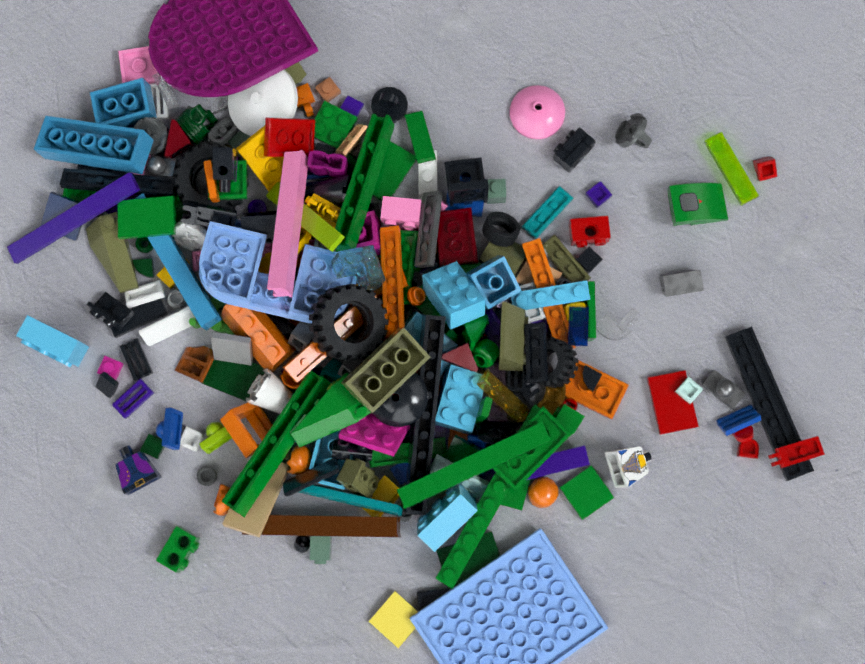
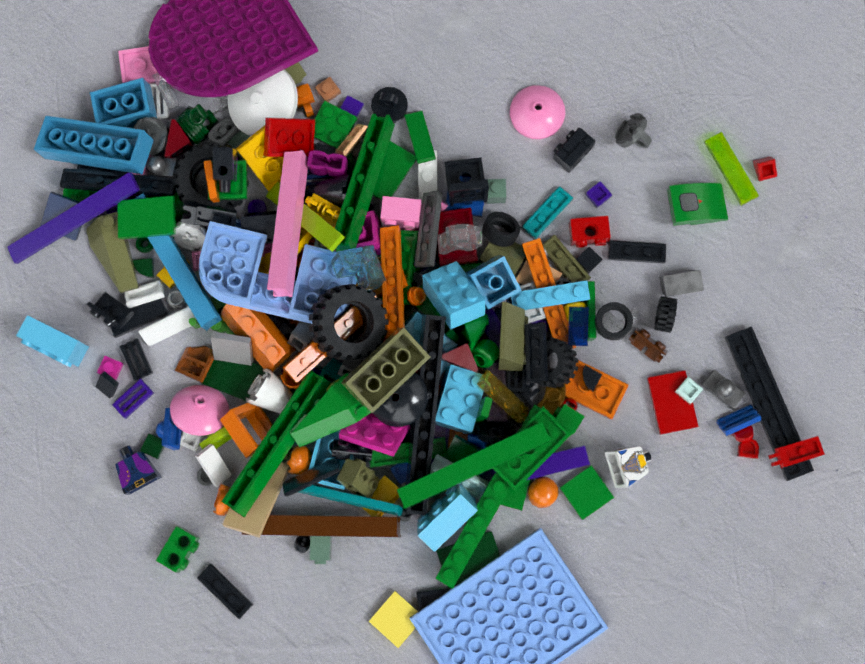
none -> bright pink dish [170,385,229,436]
none -> white tile [195,444,232,487]
none -> black tile [197,563,254,619]
none -> clear brick [437,224,483,255]
none -> black tyre [595,302,633,340]
none -> black tile [608,240,666,264]
none -> reddish brown hinge [629,328,668,363]
none -> black tyre [654,296,677,333]

